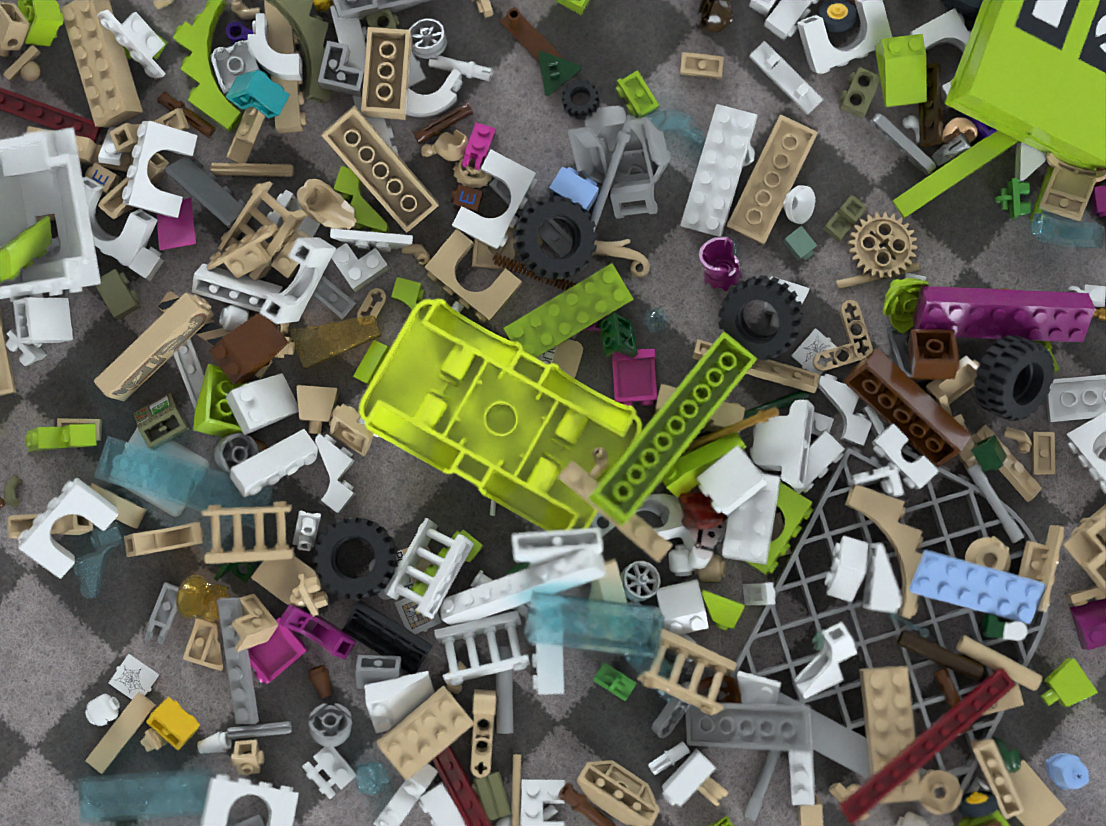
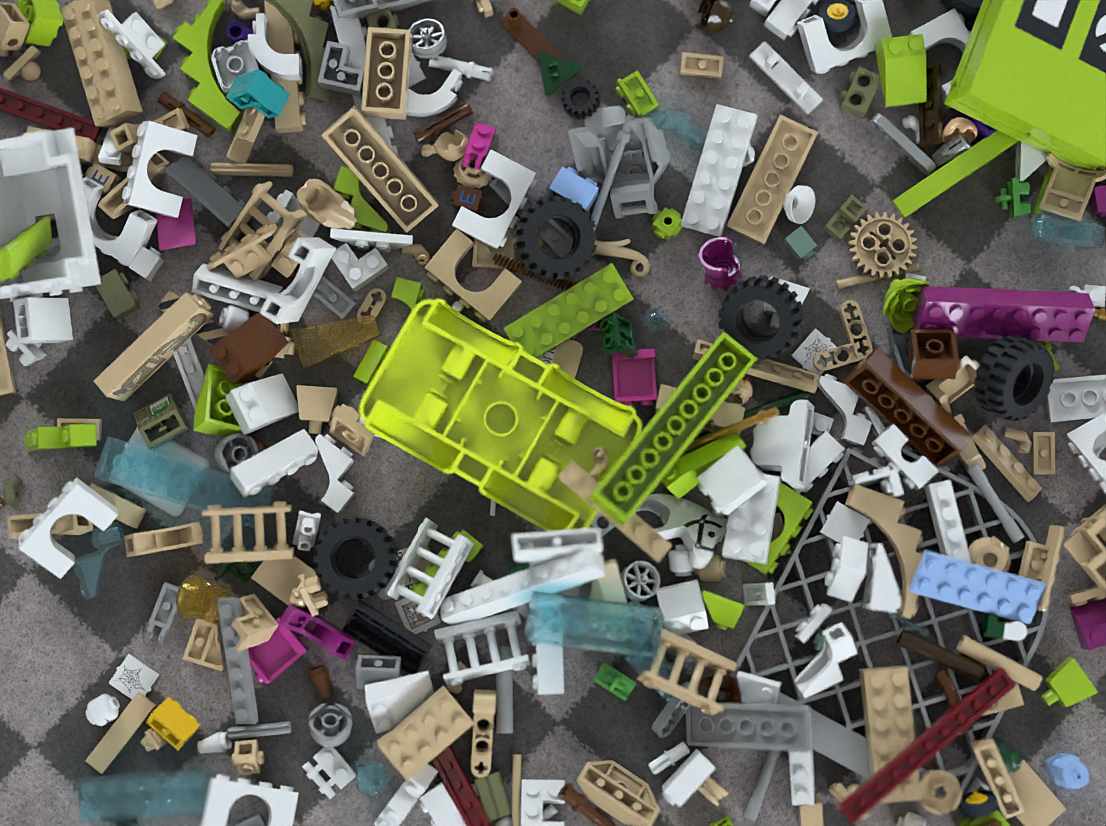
clear red brick [678,491,727,530] -> none
dark green brick [971,434,1007,472] -> none
none -> lime brick [652,207,683,240]
none -> tan piece [724,375,753,405]
none -> white plate [795,604,832,643]
none -> white piece [820,501,870,543]
none -> white brick [924,480,971,563]

